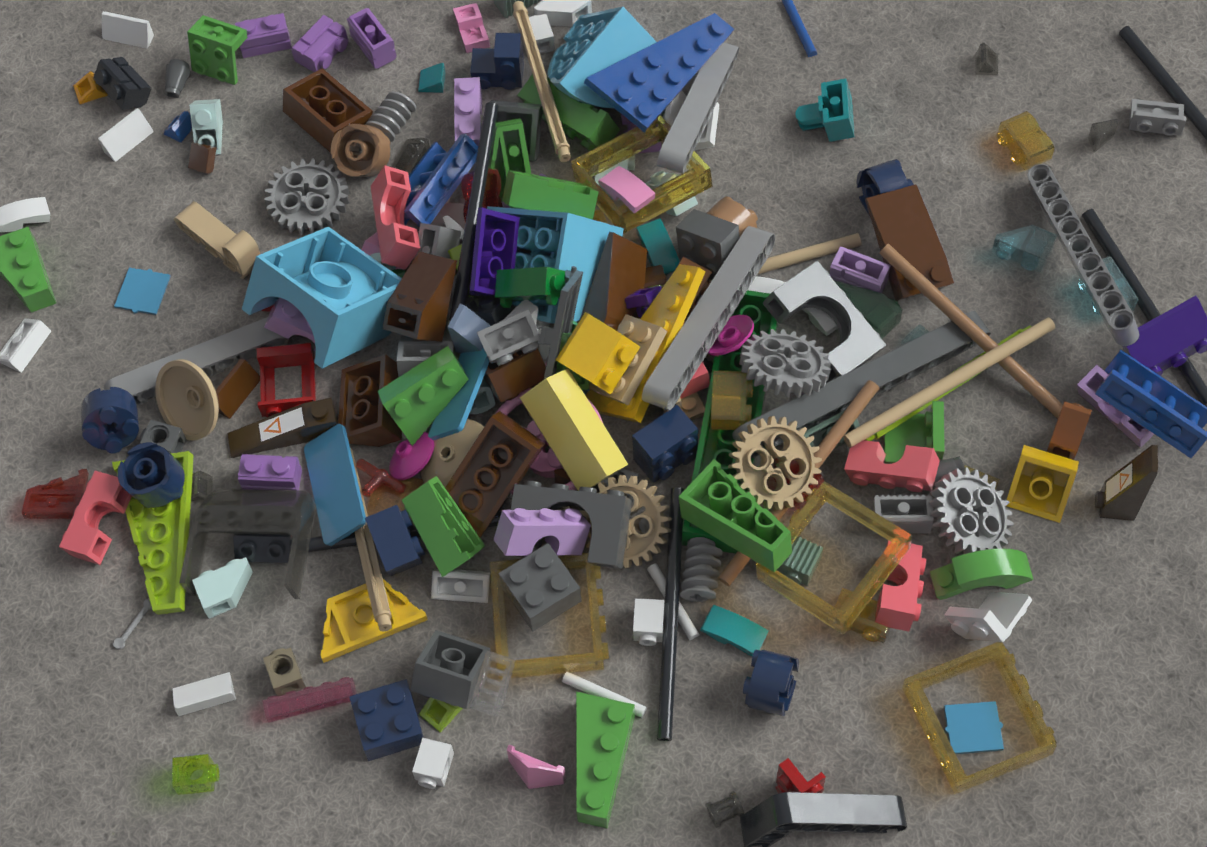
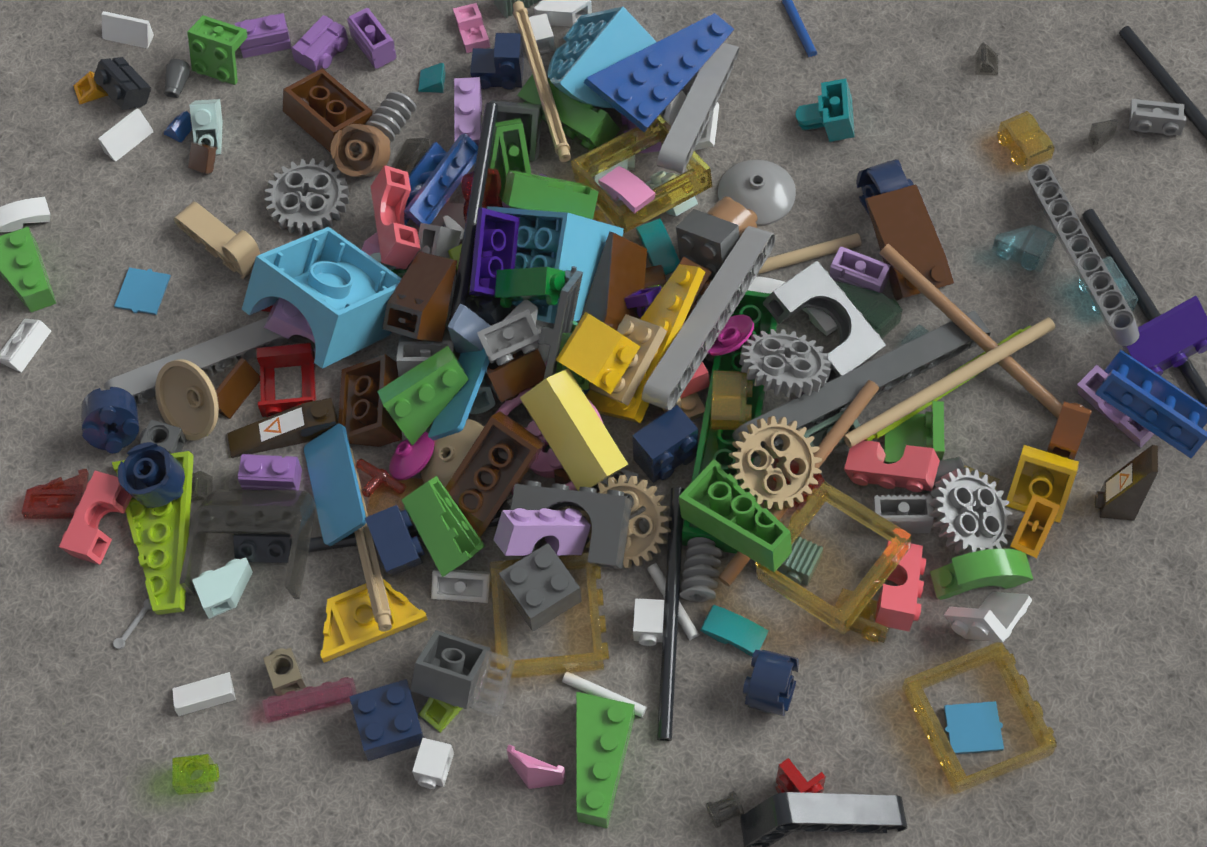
none -> light grey dish [718,160,796,226]
none -> light orange slope [1010,494,1061,558]

